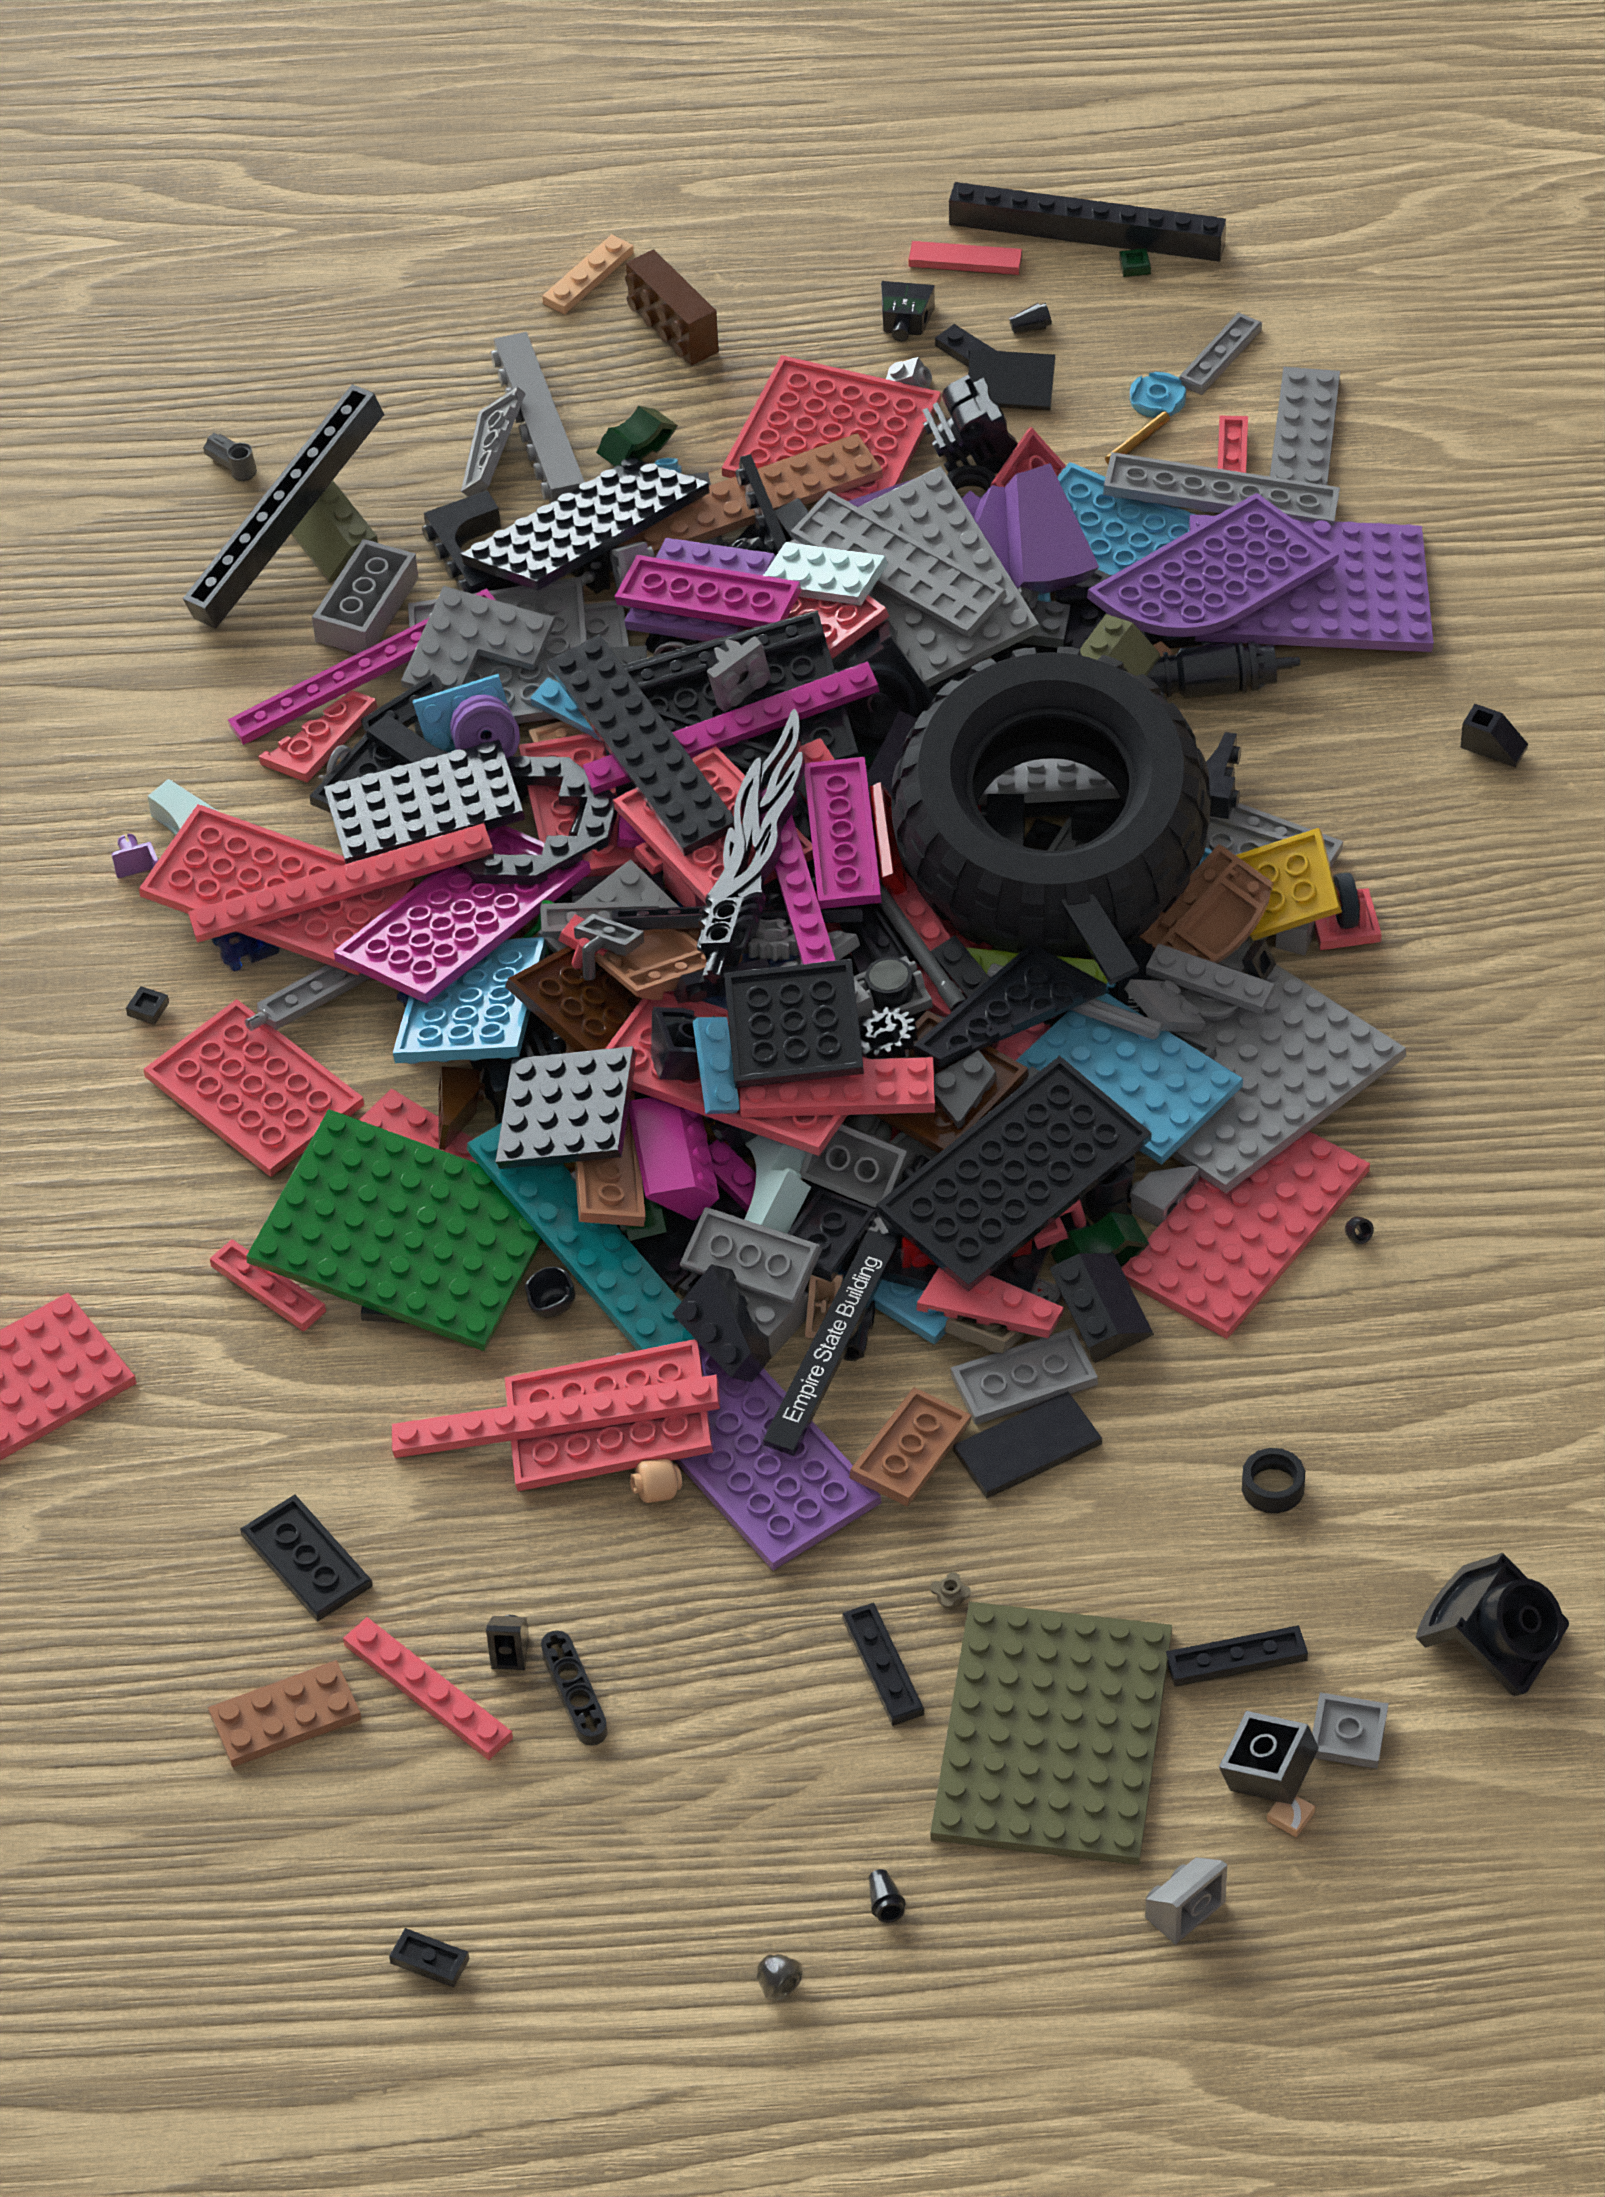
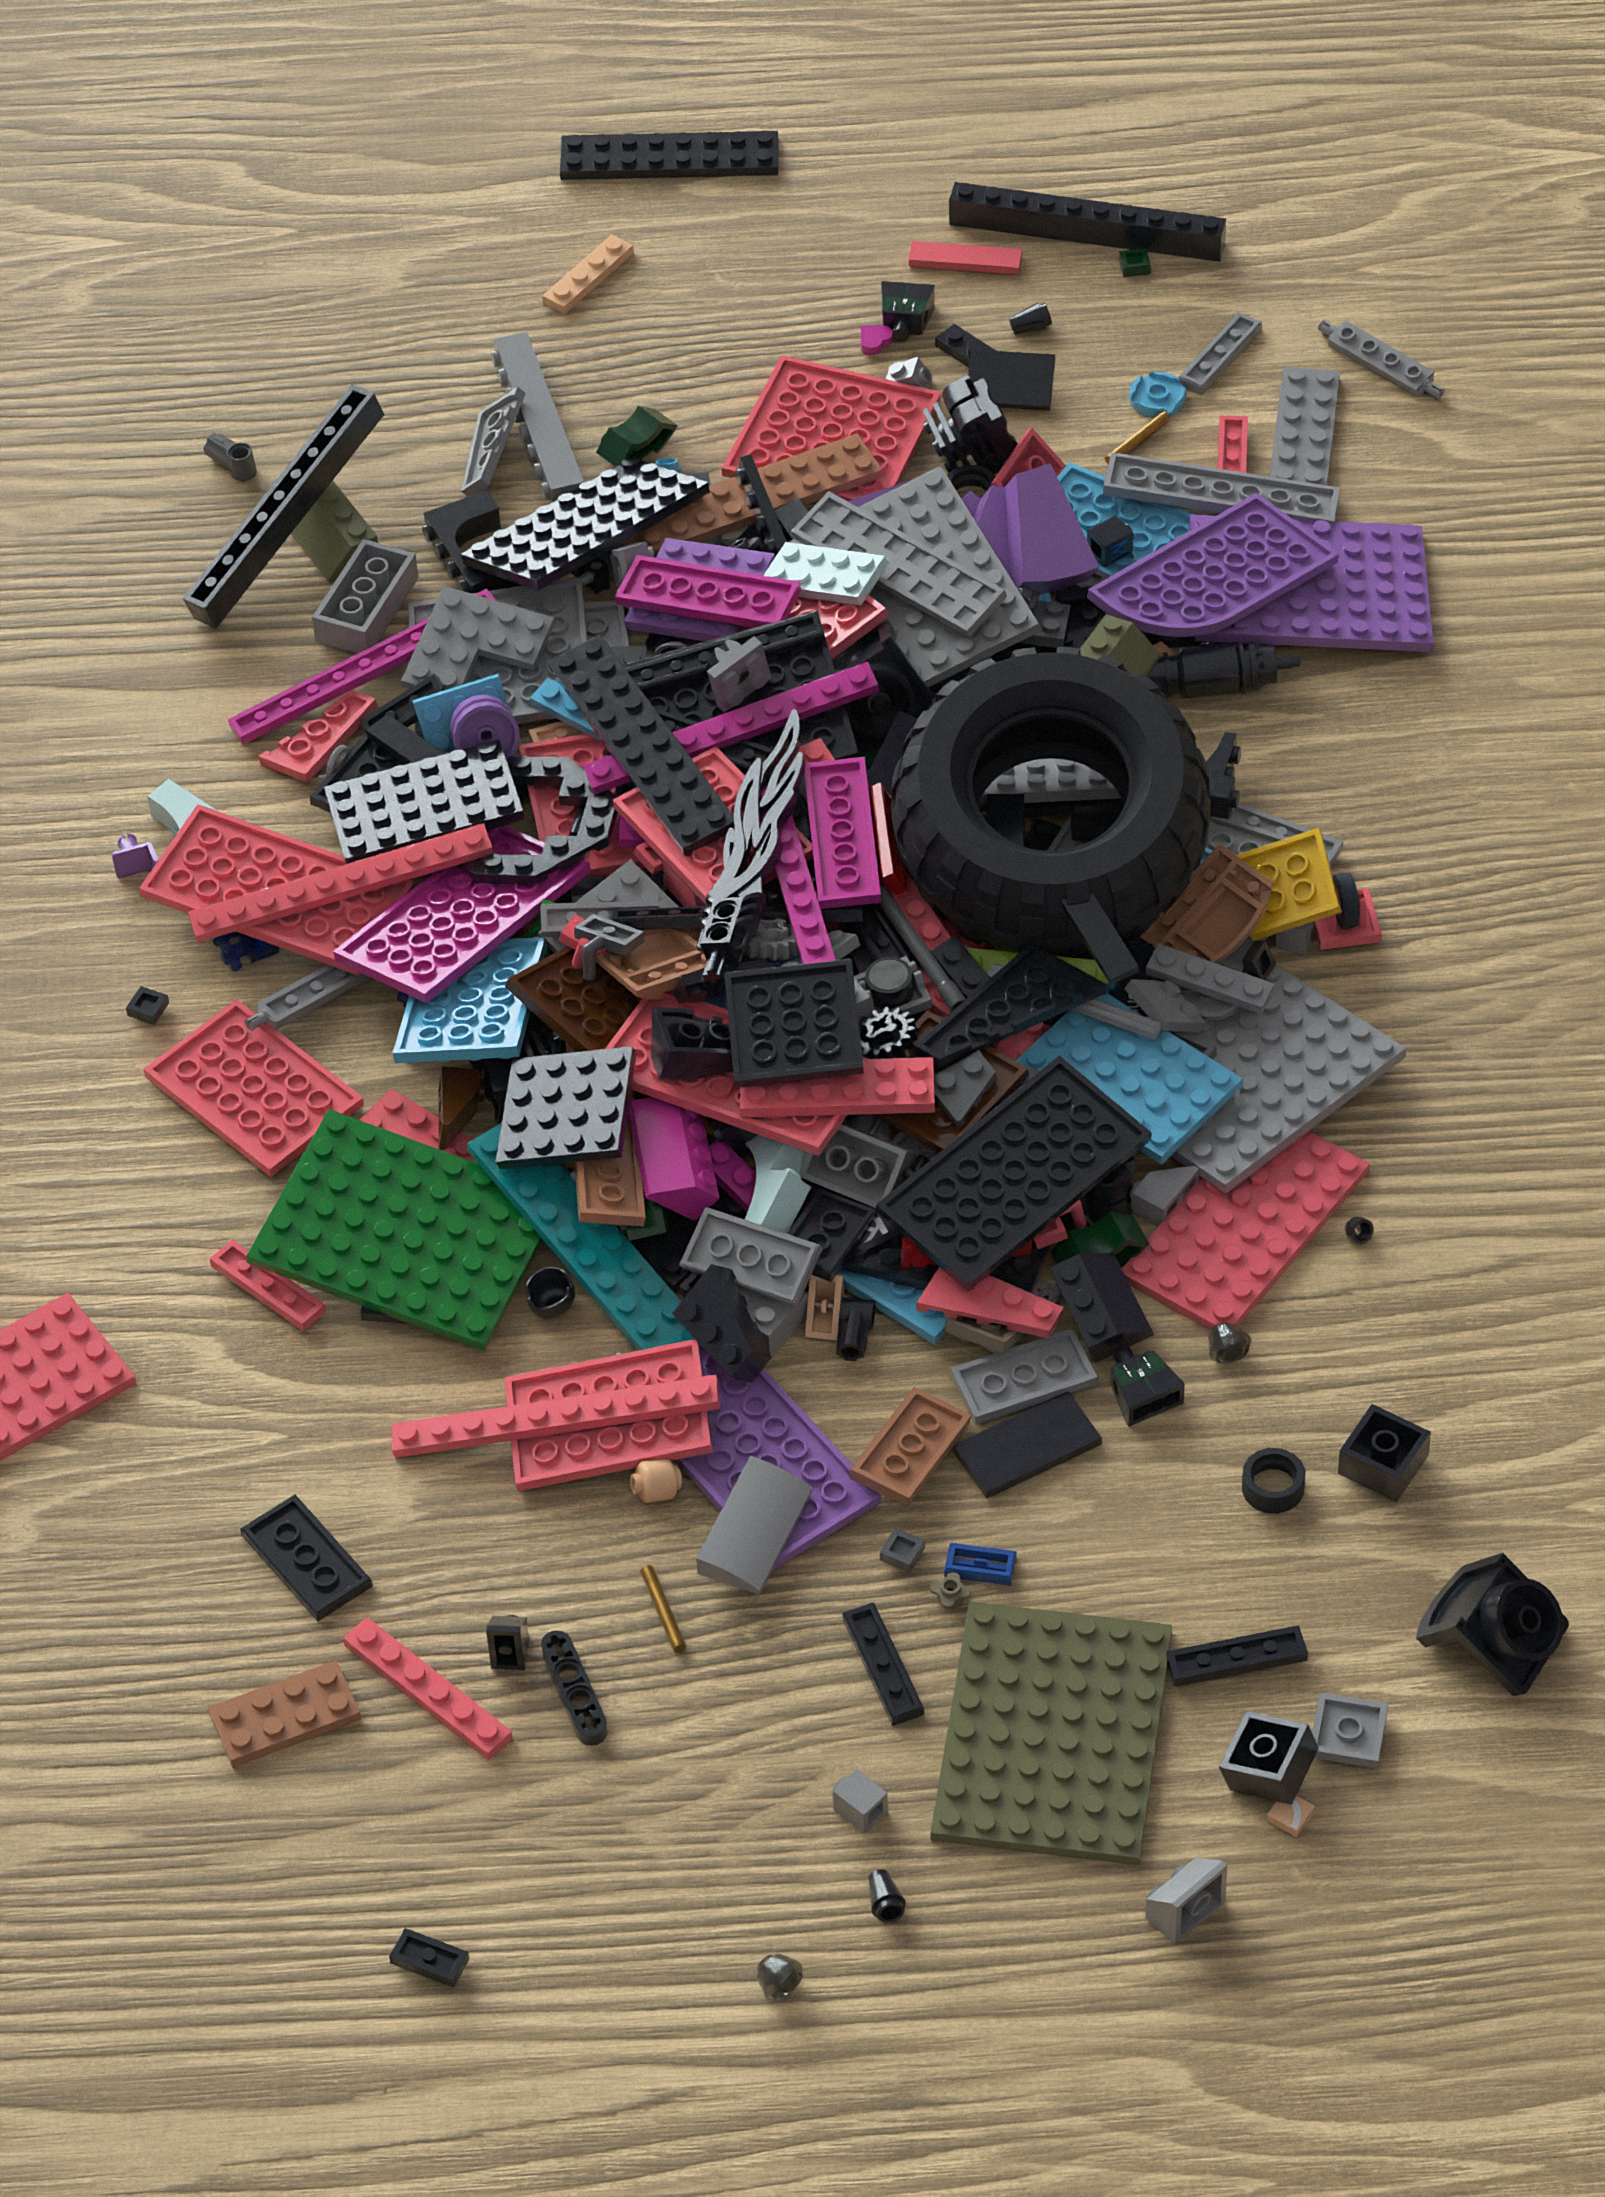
reddish brown brick [625,249,719,366] -> none
medium azure plate [693,1017,740,1114] -> none
black tile [763,1230,899,1456] -> none
black slope [1460,704,1528,768] -> none
none -> black plate [560,130,779,180]
none -> pearl gold bar [640,1565,686,1653]
none -> light grey slope [696,1456,813,1595]
none -> light grey brick [833,1769,888,1833]
none -> dark pink tile [861,325,893,355]
none -> dark grey plate [880,1528,925,1573]
none -> blue tile [944,1543,1017,1586]
none -> black brick [1087,515,1134,567]
none -> black torso [1111,1347,1185,1427]
none -> clear smoke cone [1208,1322,1251,1365]
none -> light grey plate [1318,320,1445,400]
none -> black brick [1338,1404,1431,1502]

